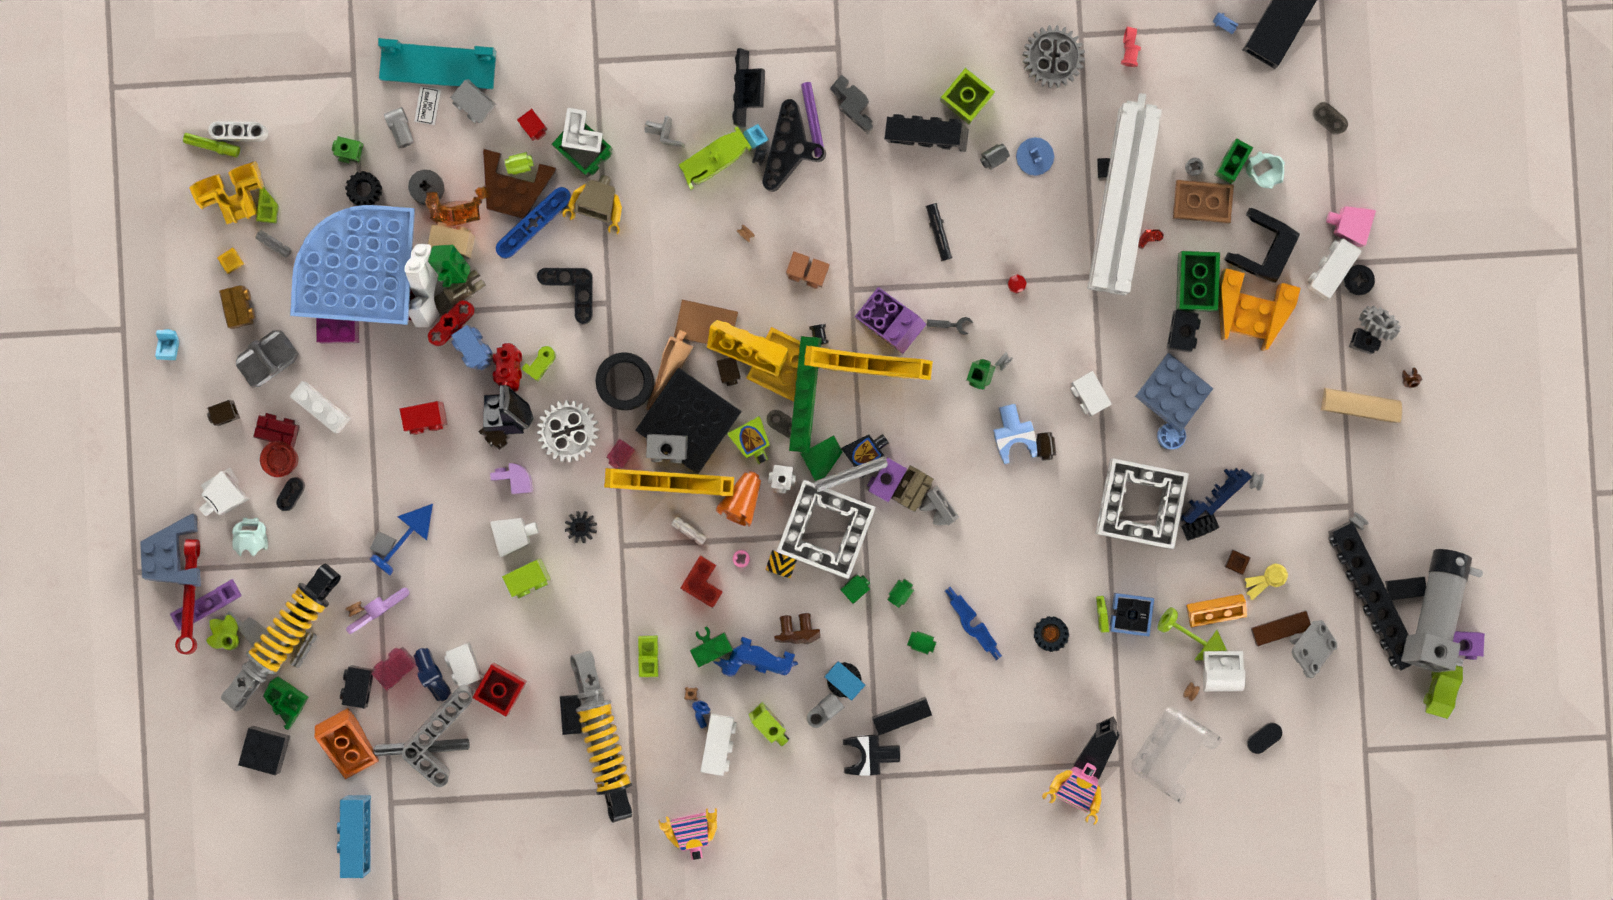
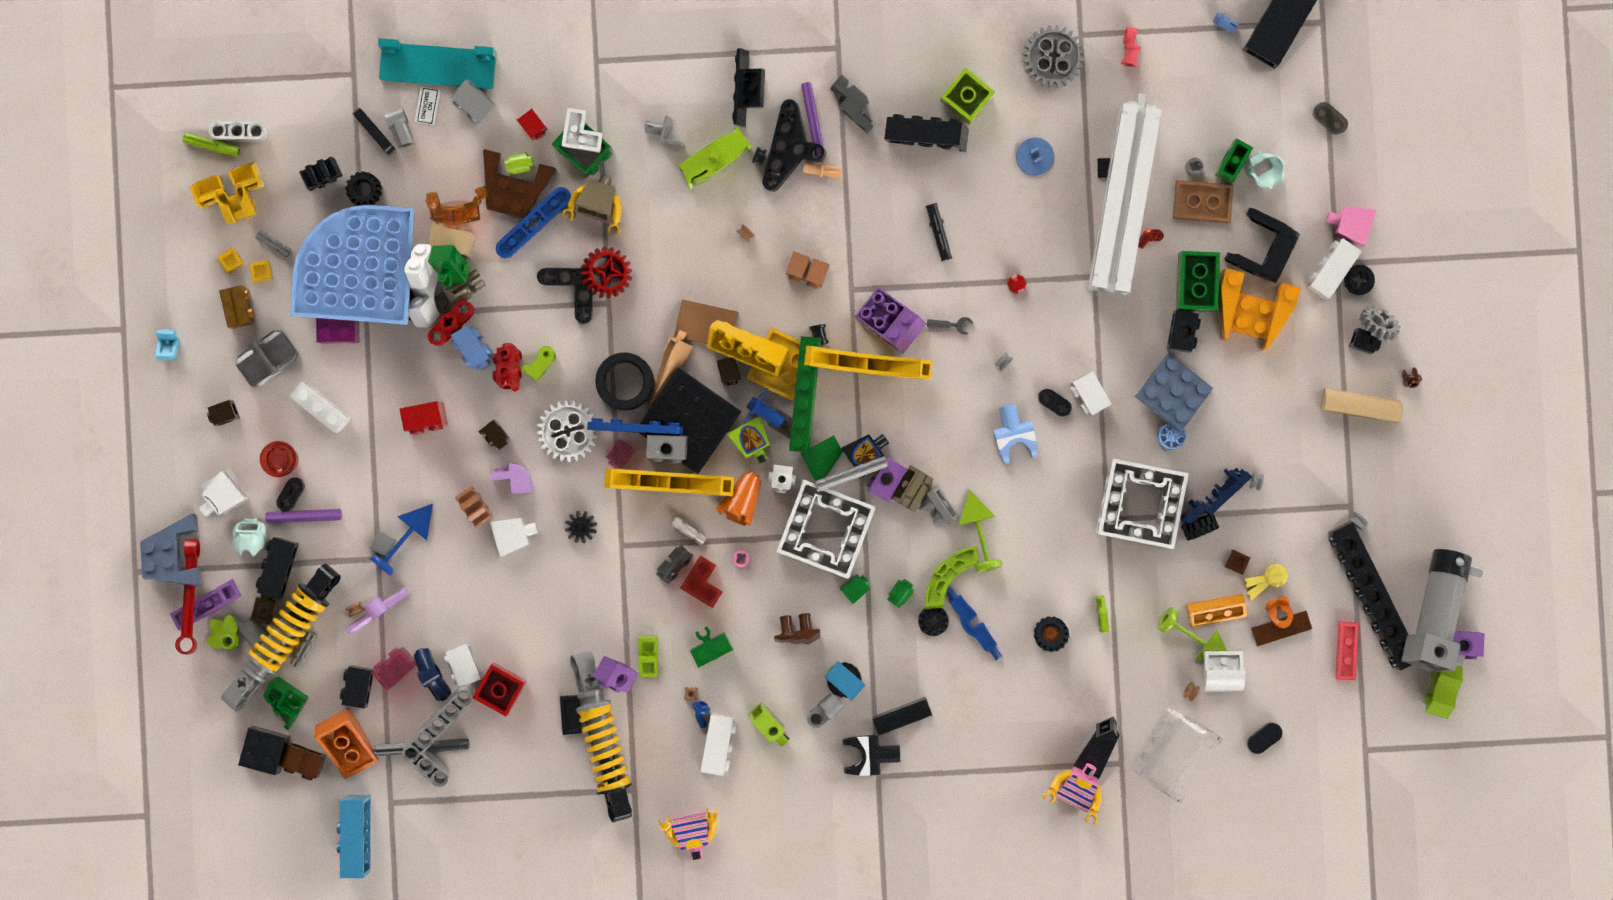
dark red brick [253,413,300,448] -> none
lime tile [256,187,278,224] -> none
bright green brick [332,136,364,163] -> none
dark grey piece [408,169,445,205] -> none
black piece [483,385,534,434] -> none
lime brick [502,559,551,599] -> none
blue animal [713,637,798,677] -> none
medium azure plate [742,124,769,149] -> none
sticker [765,550,797,578] -> none
green brick [907,631,937,655] -> none
green brick [966,359,996,390] -> none
dark grey brick [980,143,1010,170] -> none
dark brown brick [1036,432,1057,461] -> none
piece [1109,593,1154,636] -> none
light grey shield [1289,620,1337,678] -> none
black tile [1385,577,1426,600] -> none
none -> yellow tile [249,260,273,283]
none -> dark brown brick [250,594,276,625]
none -> black brick [256,537,299,599]
none -> medium lavender axle [265,509,342,523]
none -> reddish brown brick [280,742,327,780]
none -> black gear [299,157,343,191]
none -> black beam [352,107,396,155]
none -> nougat gear [455,486,493,528]
none -> red gear [580,247,632,299]
none -> blue piece [587,418,684,435]
none -> medium lavender brick [593,656,639,693]
none -> dark grey hinge [656,545,693,584]
none -> blue piece [743,388,785,428]
none -> light nougat axle [803,161,842,179]
none -> black gear [918,608,949,636]
none -> lime tile [925,546,979,609]
none -> lime piece [959,490,1003,573]
none -> black beam [1038,389,1072,417]
none -> orange piece [1265,597,1293,628]
none -> coral tile [1335,622,1359,680]

